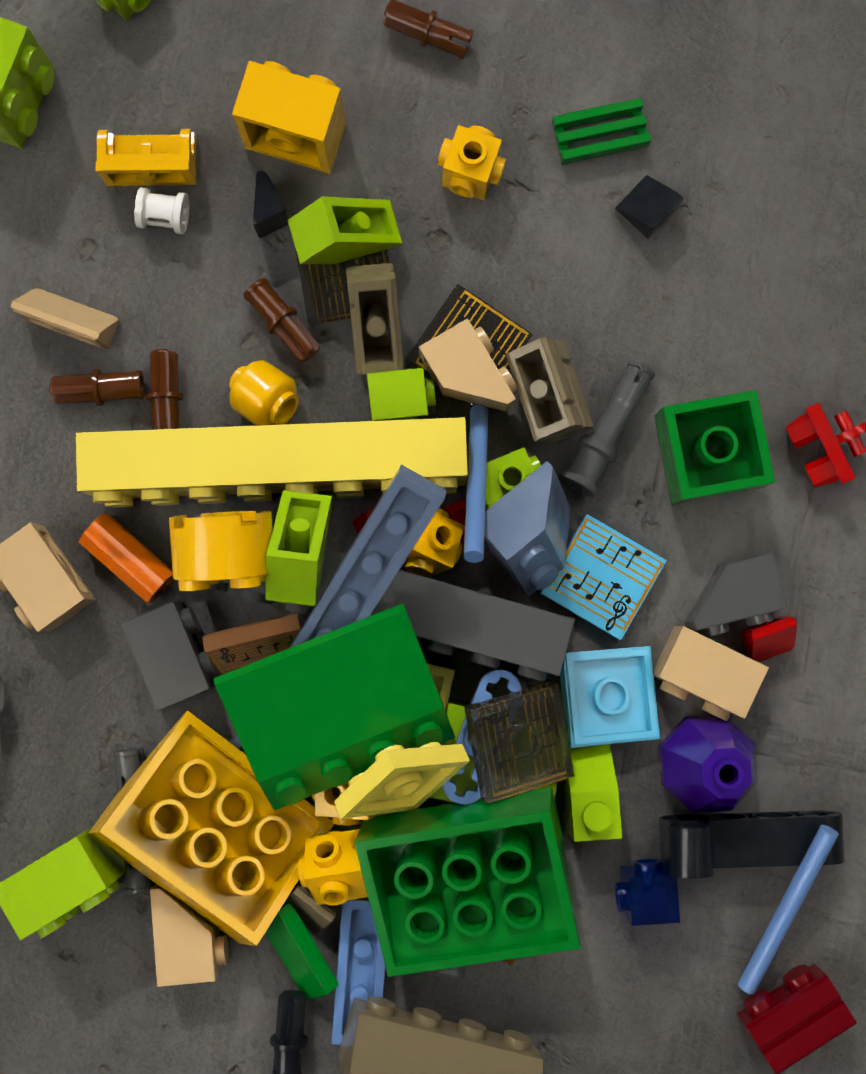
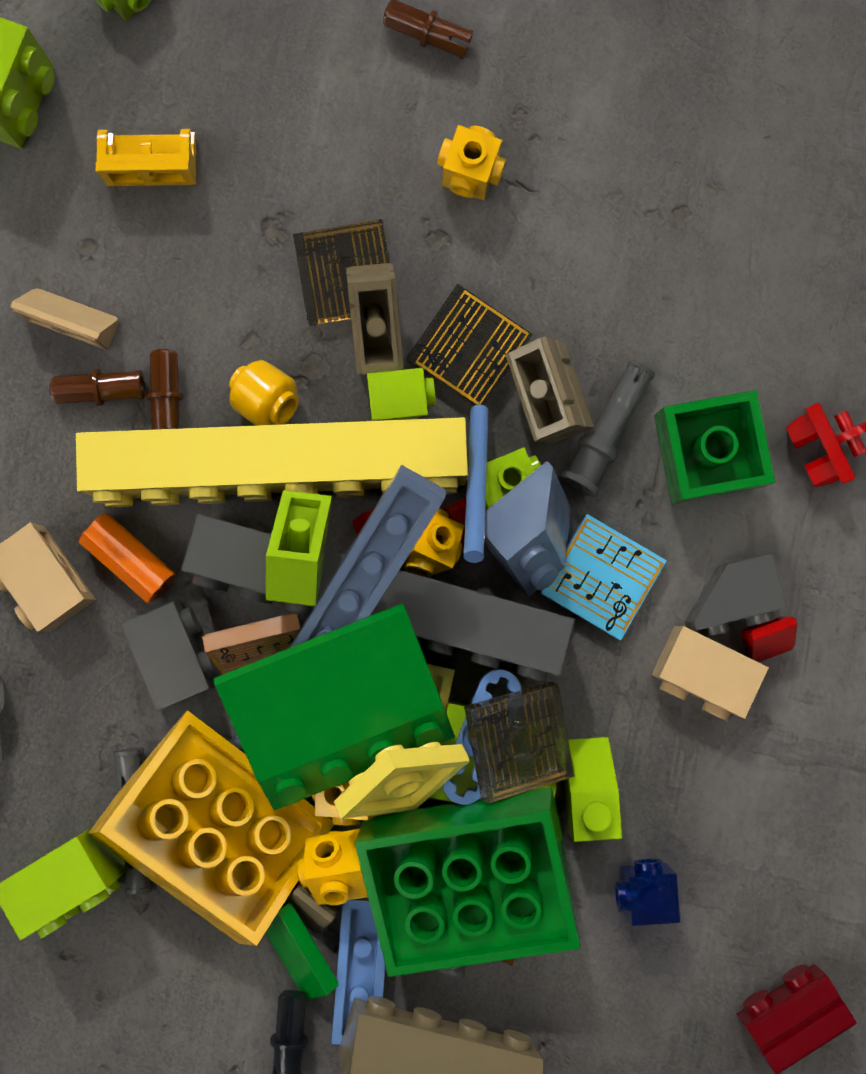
white bush [134,187,189,235] -> none
tan slope [150,884,229,987] -> none
yellow brick [169,511,273,591] -> none
yellow brick [232,60,346,174] -> none
reddish brown axle [243,278,320,363] -> none
black slope [253,170,289,238] -> none
lime slope [288,196,402,264] -> none
tan slope [419,318,518,411] -> none
green tile [552,98,651,165] -> none
medium azure tile [560,646,660,748] -> none
black slope [615,175,684,239] -> none
dark purple cone [659,716,757,813] -> none
black beam [659,810,845,879] -> none
medium blue bar [738,825,839,994] -> none

